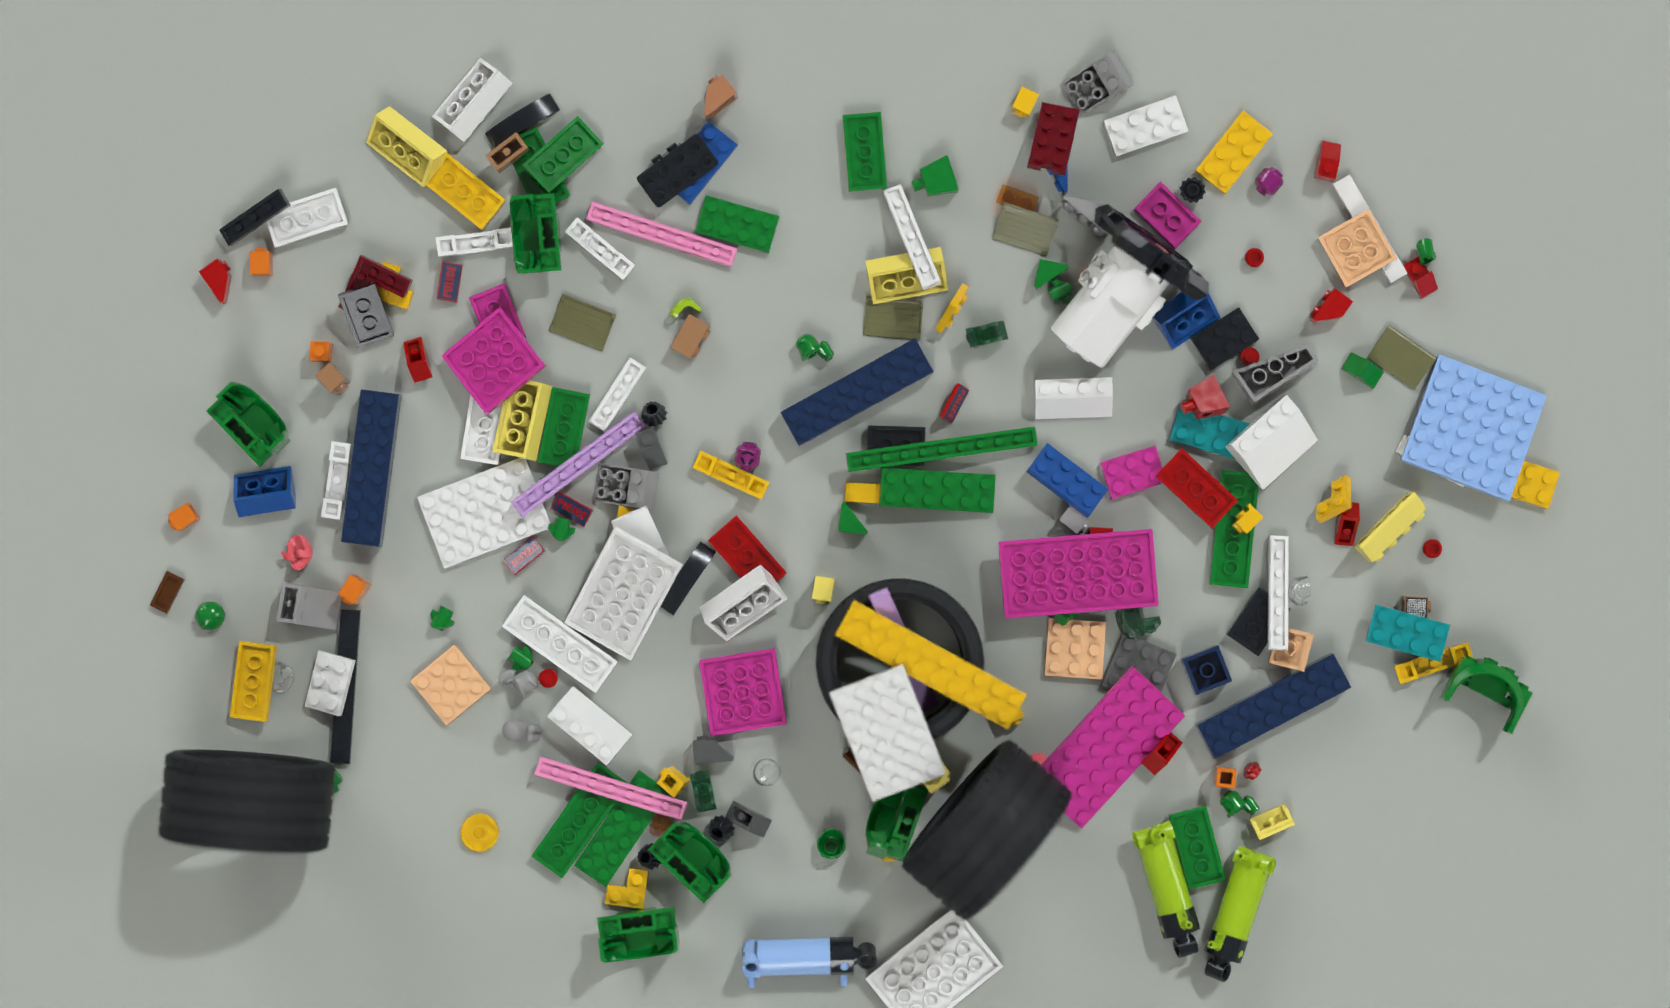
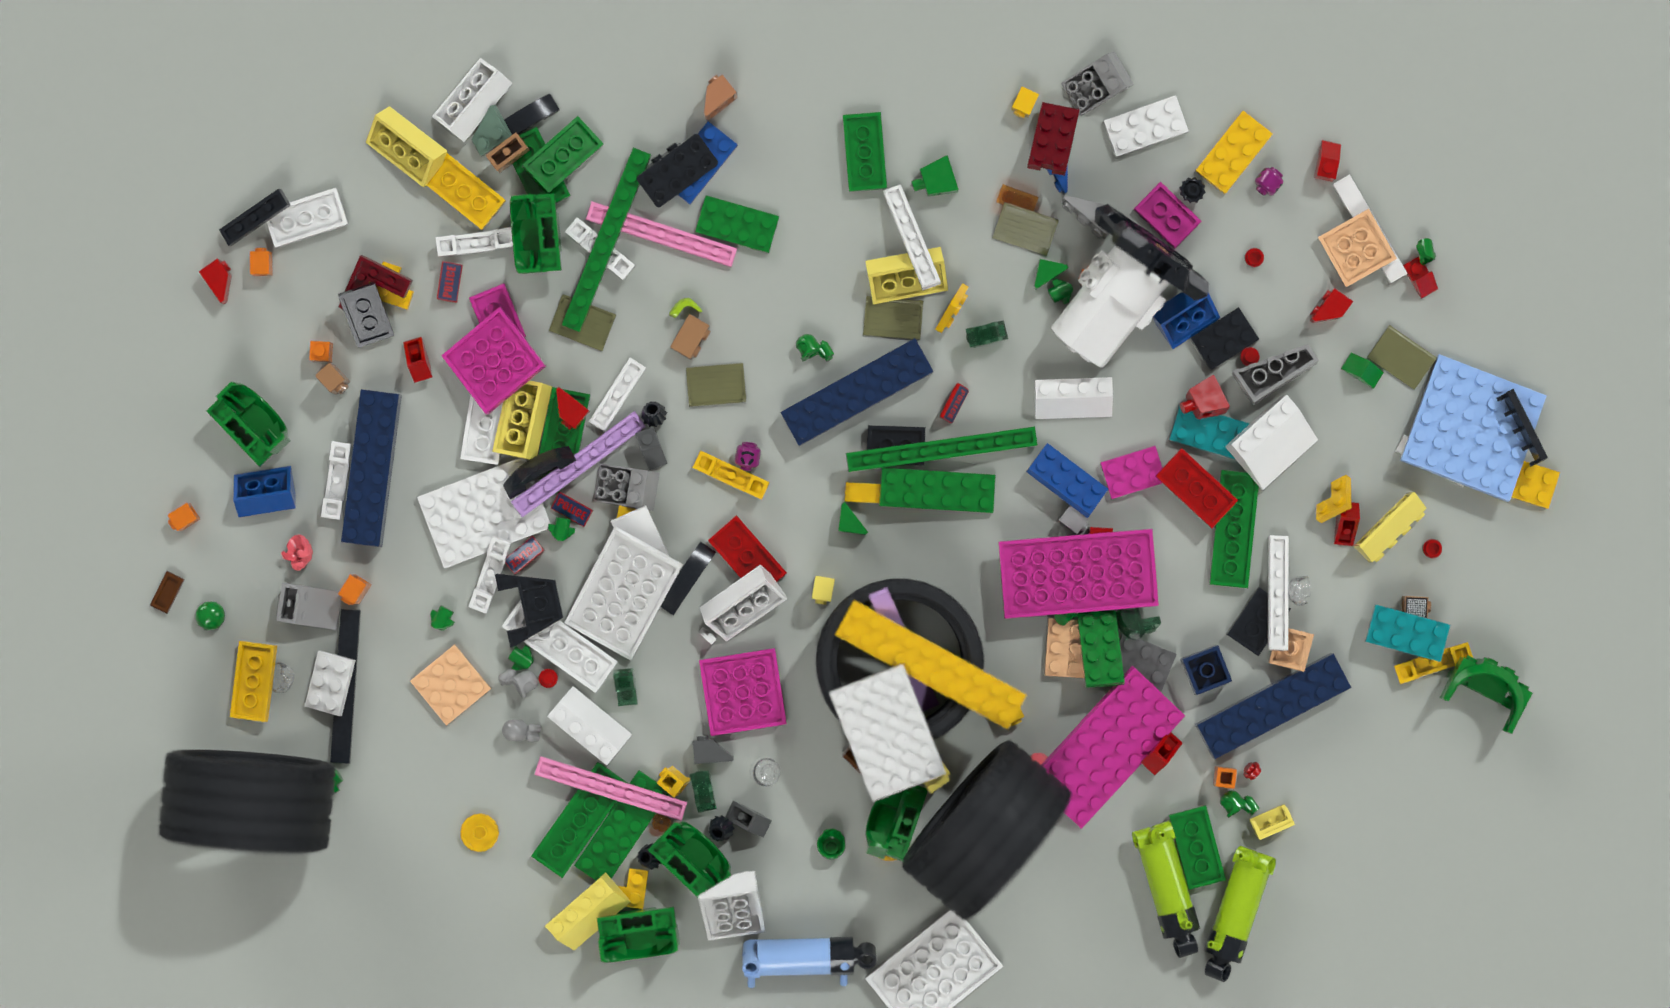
yellow brick [1232,504,1263,534] -> none
none -> white slope [469,536,511,613]
none -> sand green wing [472,105,512,156]
none -> black wing [495,574,564,648]
none -> black slope [503,446,576,500]
none -> light yellow slope [545,872,631,951]
none -> red slope [556,387,590,429]
none -> green plate [562,147,652,332]
none -> clear green brick [613,668,638,706]
none -> olive piece [686,363,746,407]
none -> white tile [698,627,717,645]
none -> white slope [699,871,765,941]
none -> green plate [1077,610,1125,688]
none -> black hinge [1496,389,1548,467]

